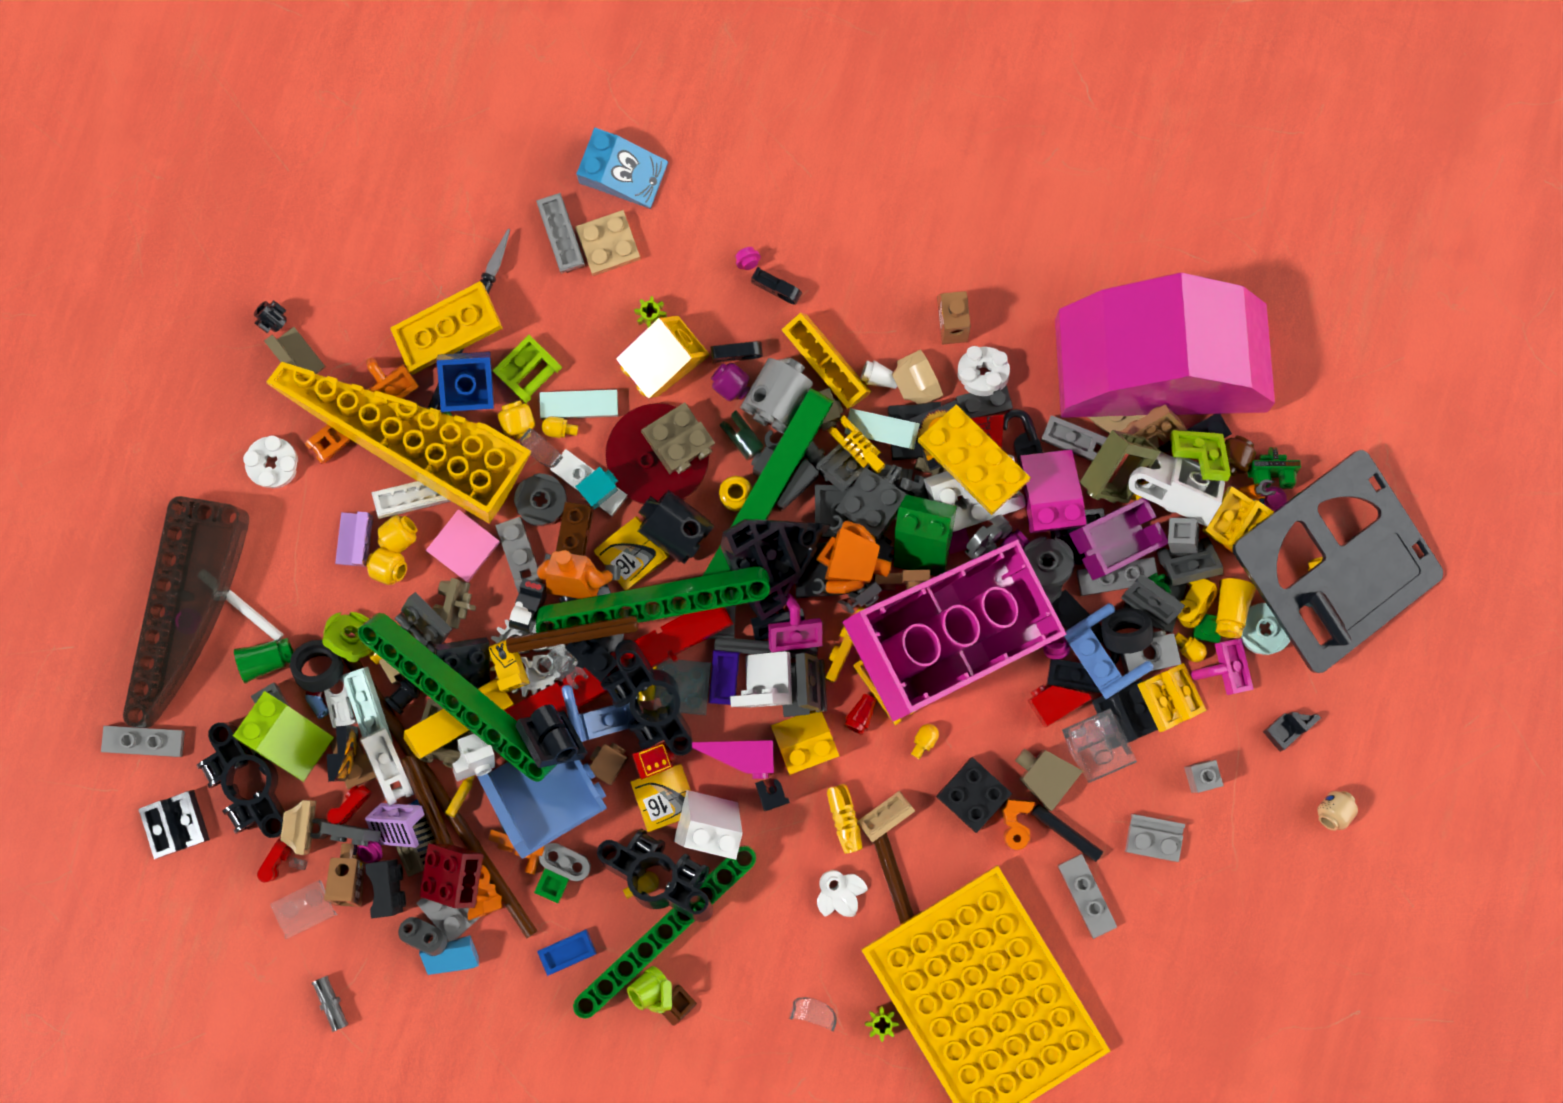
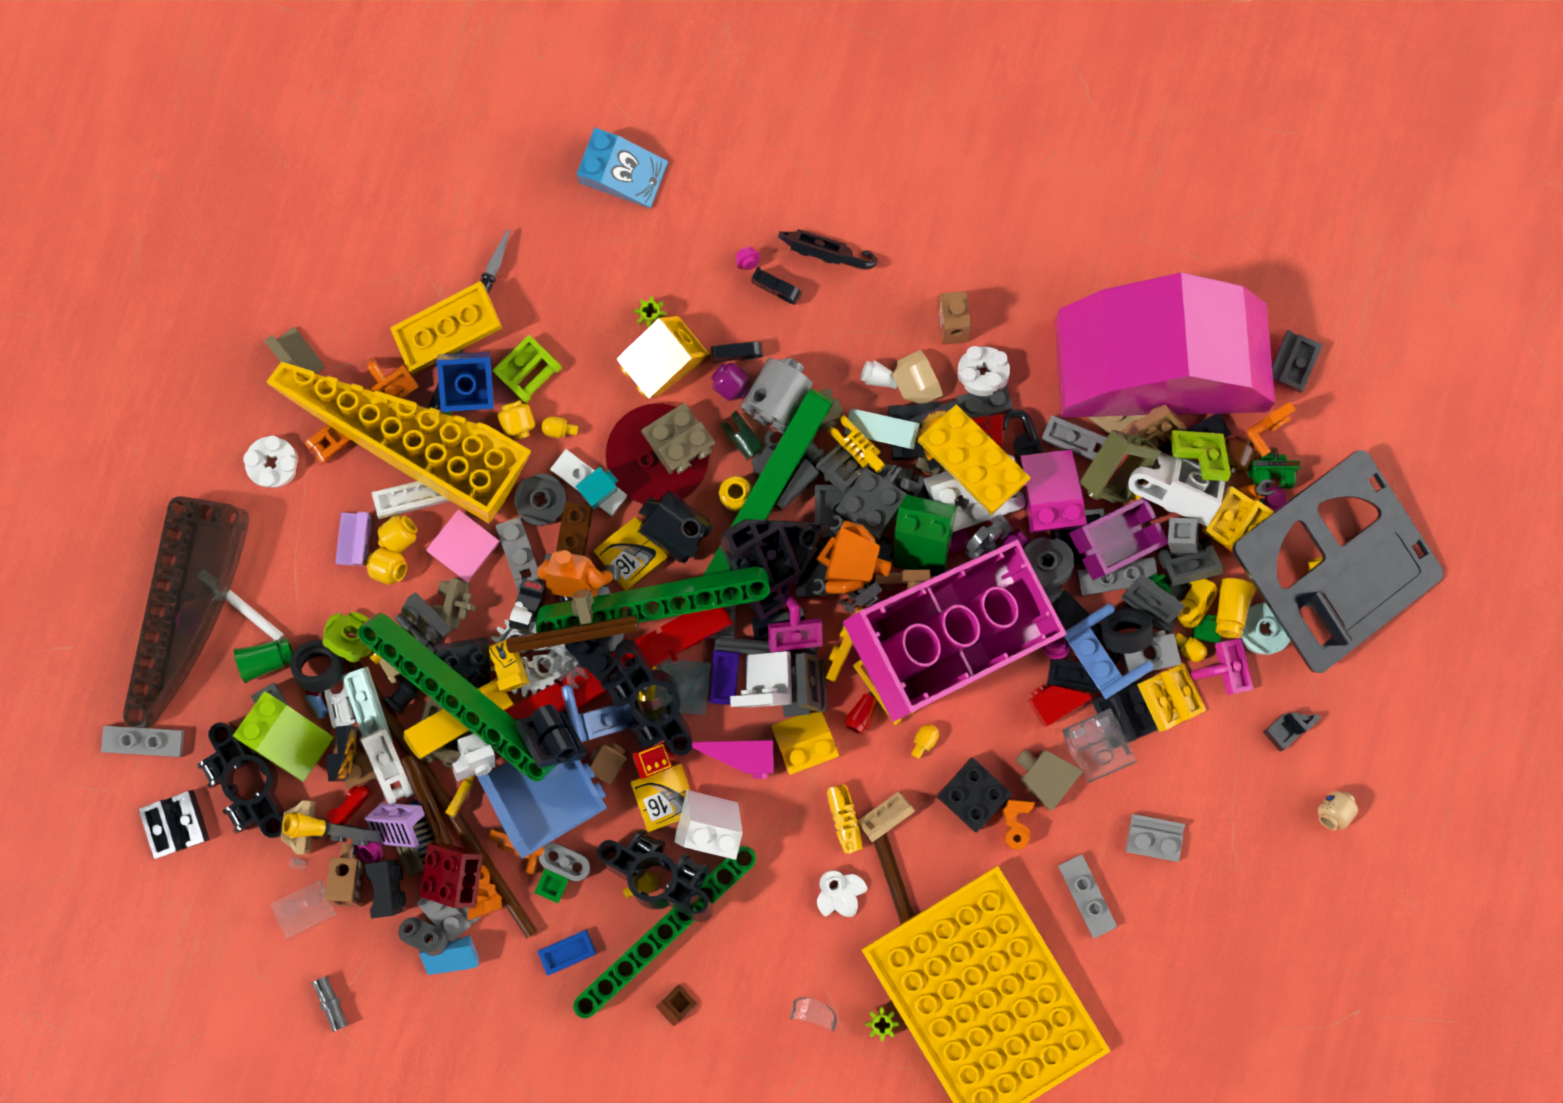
black gear [254,300,287,333] -> none
red plate [257,837,293,883] -> none
clear helmet [519,428,563,468] -> none
light grey plate [536,193,585,274] -> none
light aqua tile [540,390,618,419] -> none
tan plate [575,210,641,276] -> none
lime piece [627,966,672,1014] -> none
black hinge [755,779,790,811] -> none
yellow brick [781,313,871,409] -> none
black piece [1031,804,1103,862] -> none
light grey brick [1184,760,1224,793] -> none
none -> yellow cone [283,811,326,838]
none -> dark tan plate [572,589,594,624]
none -> black plate [778,229,878,270]
none -> orange plate [1247,402,1296,457]
none -> dark grey plate [1272,330,1323,393]

